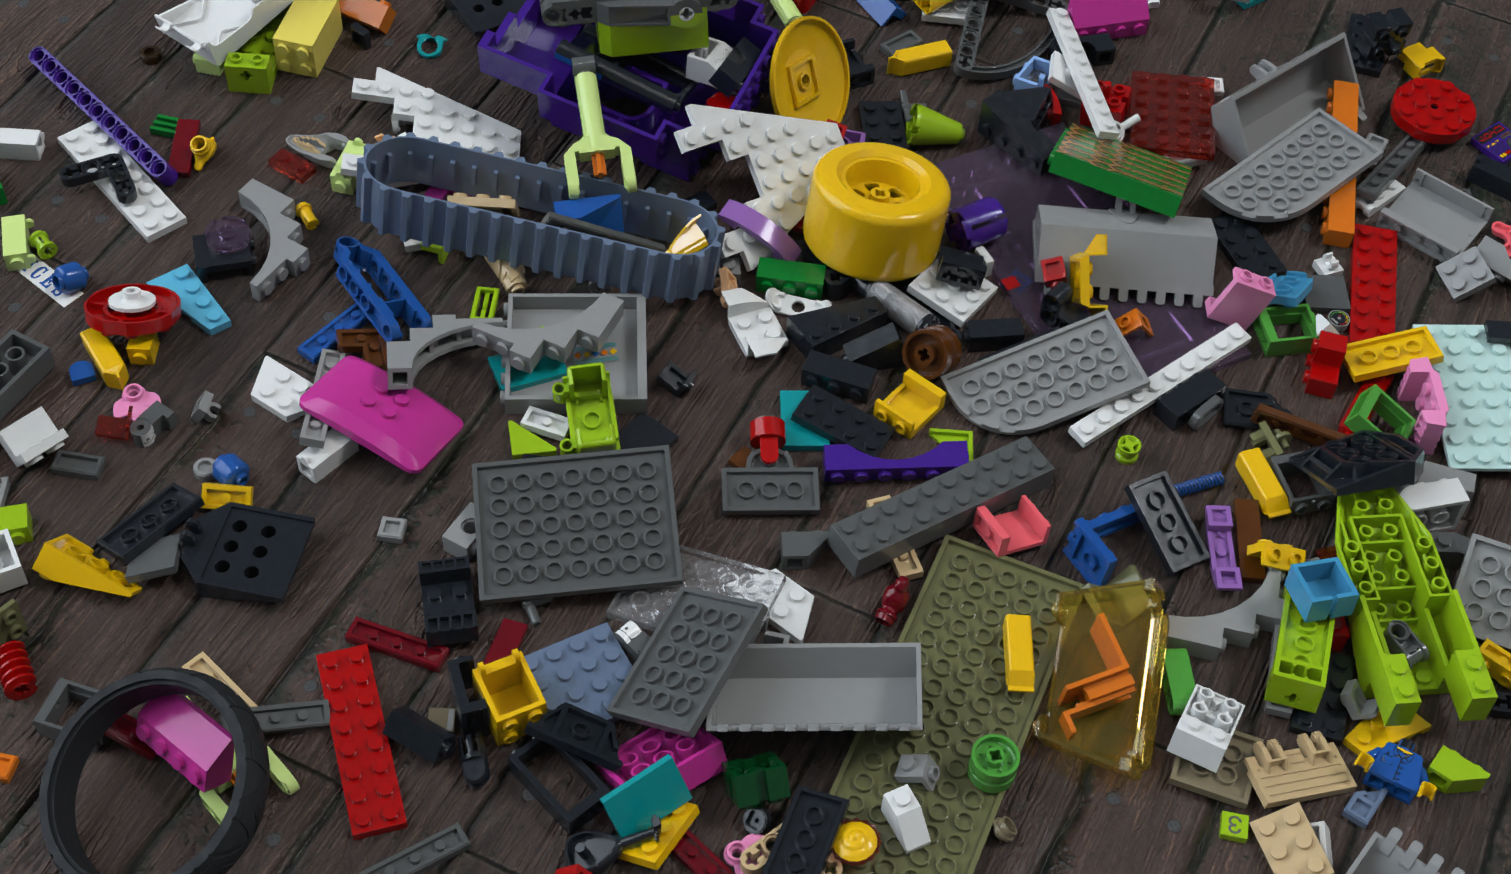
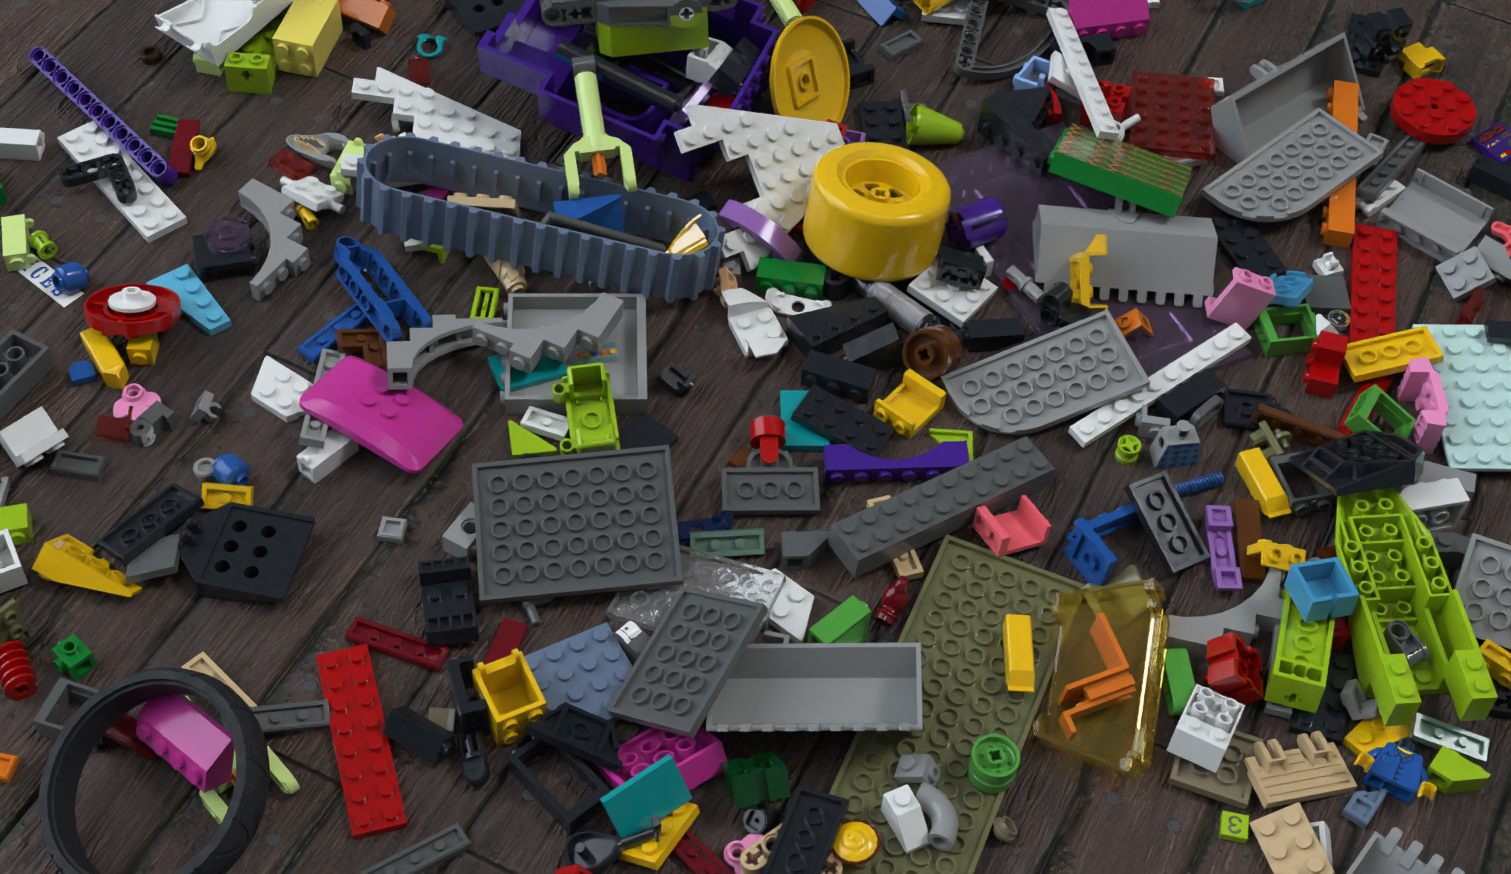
yellow piece [887,40,953,76] -> none
red bracket [1040,256,1068,289] -> none
none -> green brick [52,634,97,682]
none -> white plate [280,176,345,214]
none -> clear red bracket [408,56,431,86]
none -> lavender plate [669,80,713,126]
none -> clear blue piece [677,510,733,542]
none -> sand green plate [689,528,765,558]
none -> bright green window [807,595,871,643]
none -> light grey cylinder [916,781,959,851]
none -> light grey pin [1005,265,1046,304]
none -> light grey bracket [1134,405,1170,439]
none -> light grey torso [1149,420,1200,469]
none -> red brick [1203,631,1264,705]
none -> sand green plate [1409,712,1490,765]
none -> clear red plate [1455,286,1486,325]

